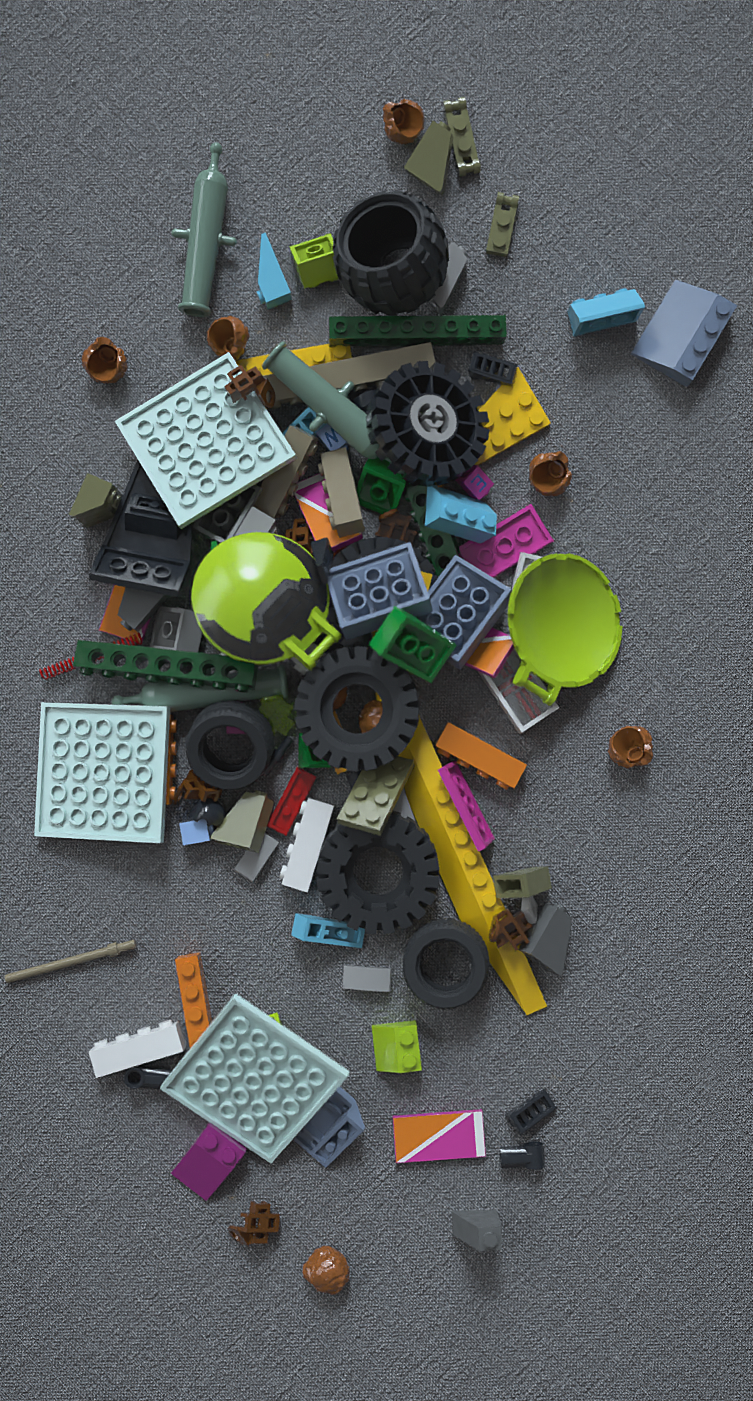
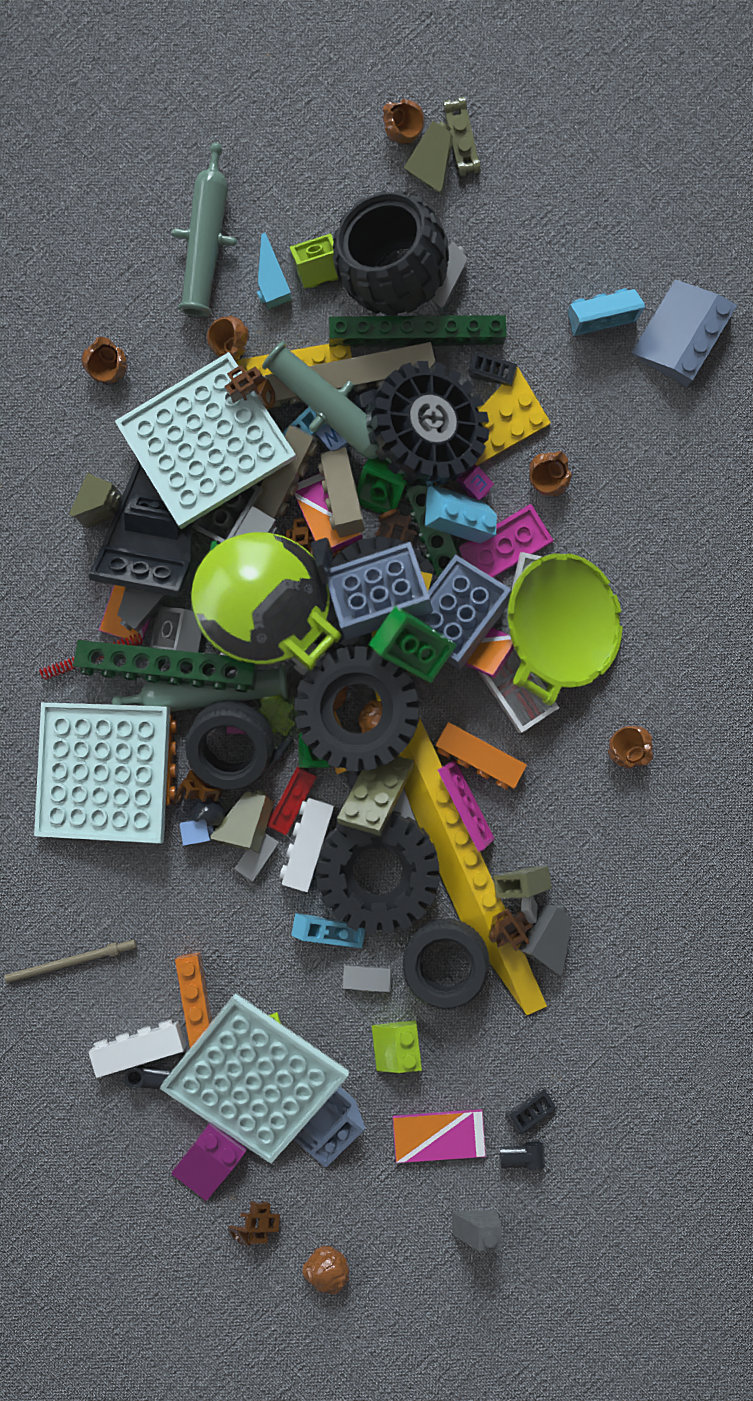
olive plate [486,192,519,257] -> none

